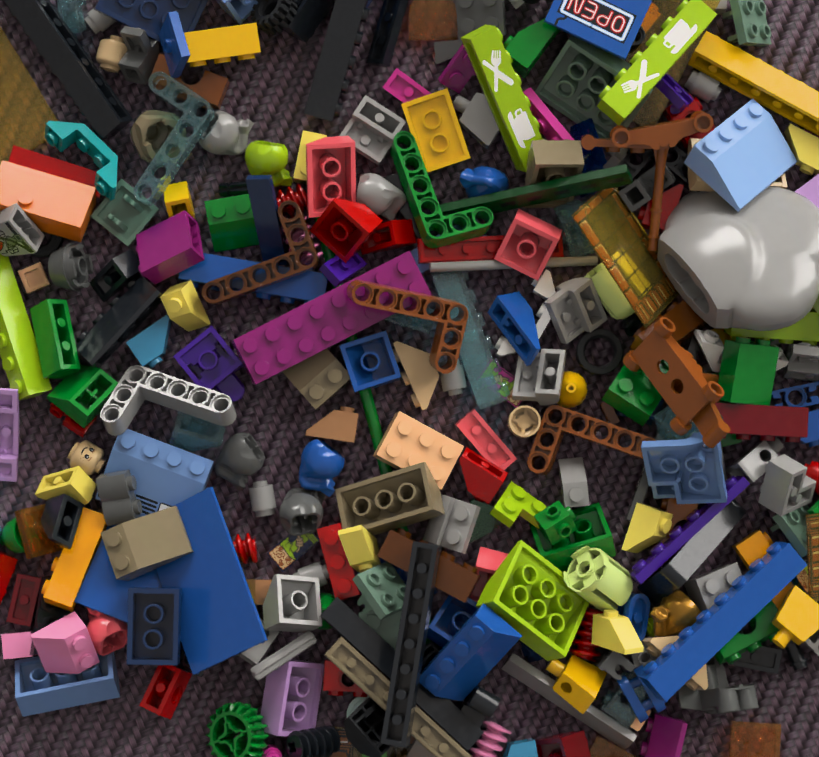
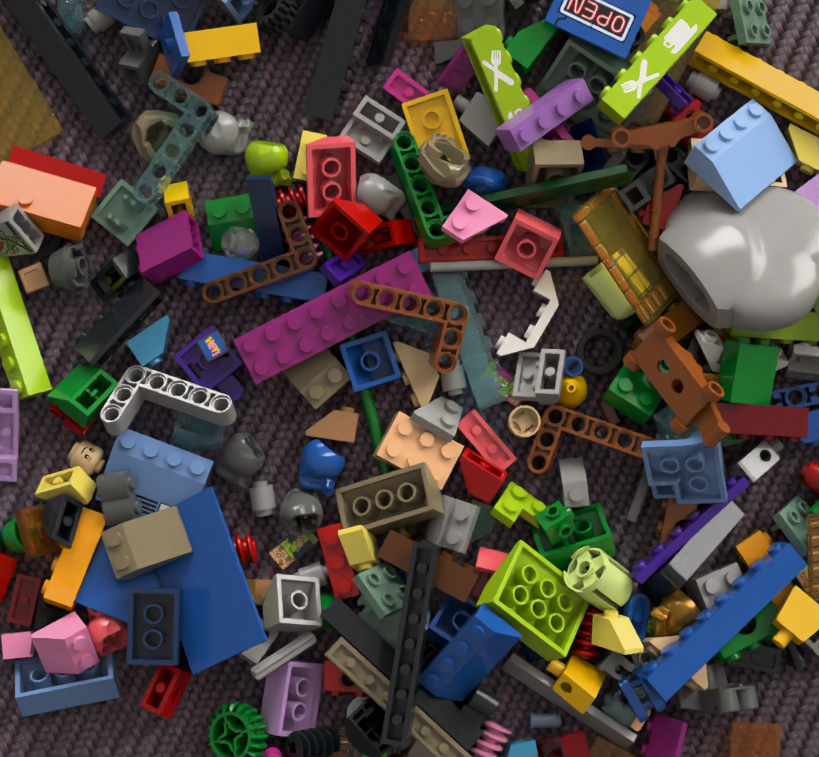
green brick [30,299,81,379] -> none
teal slope [45,121,118,201] -> none
tan head [96,35,128,73] -> none
light yellow slope [160,280,211,332] -> none
black axle [218,181,249,197] -> none
blue slope [487,291,541,366] -> none
light grey brick [544,277,608,344] -> none
light yellow slope [622,503,673,553] -> none
light grey brick [758,454,817,516] -> none
none -> tile [196,329,230,363]
none -> clear head [221,226,259,260]
none -> light grey wing [409,396,463,442]
none -> dark tan helmet [418,133,472,188]
none -> bright pink wing [441,189,508,244]
none -> medium lavender brick [495,78,594,151]
none -> sand blue pin [531,711,560,731]
none -> blue hinge [564,356,583,376]

